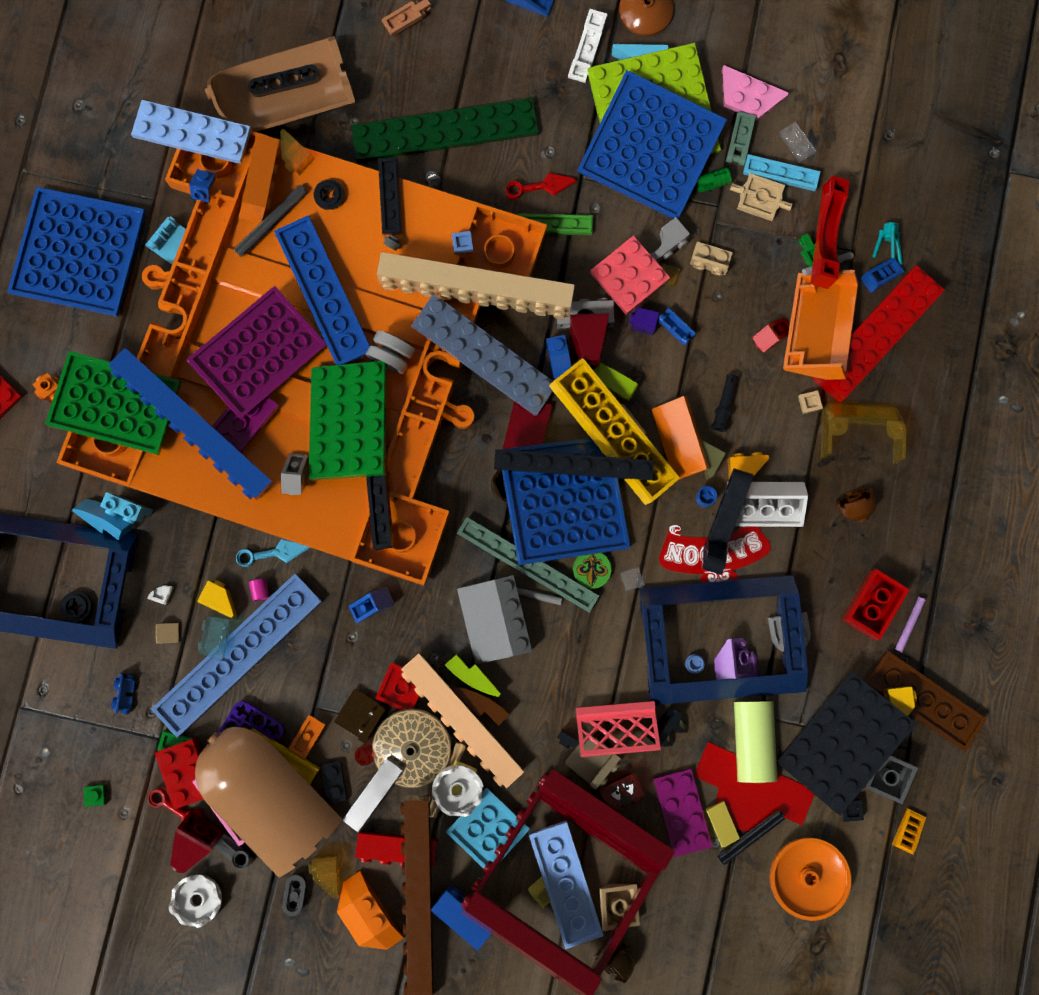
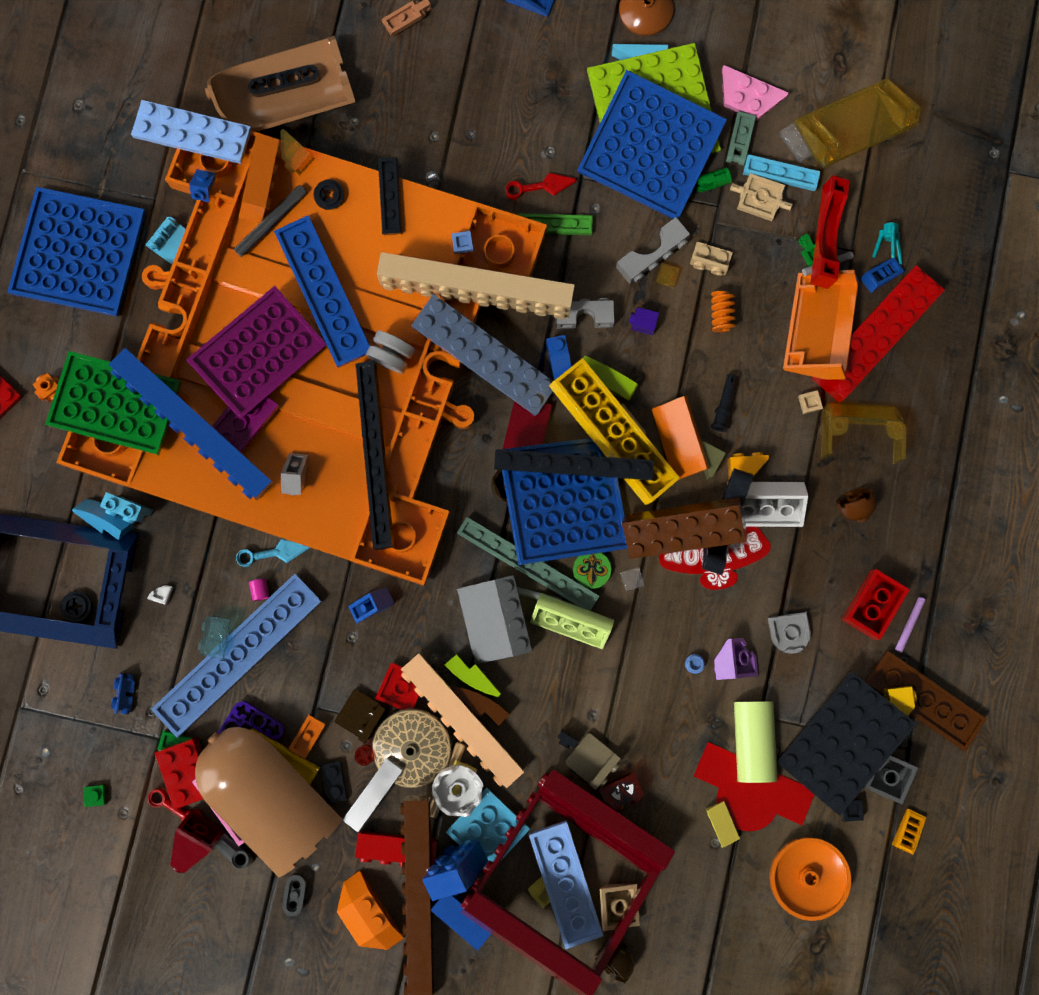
tan slope [156,623,179,644] -> none
white plate [169,874,222,928] -> none
yellow slope [197,579,238,619] -> none
green plate [308,361,387,481] -> none
clear yellow slope [309,854,340,899] -> none
dark green plate [351,98,538,163] -> none
dark grey plate [383,234,402,251] -> none
white slope [568,9,607,83] -> none
dark red slope [569,313,609,370] -> none
coral fence [576,701,661,757] -> none
coral plate [590,235,670,315] -> none
dark blue slope [639,575,808,705] -> none
black tile [647,706,687,747] -> none
magenta plate [653,768,712,857] -> none
blue hinge [658,307,696,346] -> none
blue wheel [695,486,717,508] -> none
black axle [717,810,785,865] -> none
red slope [752,317,790,353] -> none
none -> blue brick [422,840,488,901]
none -> yellowish green brick [530,593,614,649]
none -> reddish brown brick [622,497,748,559]
none -> orange piece [711,291,736,333]
none -> clear yellow slope [794,78,921,168]

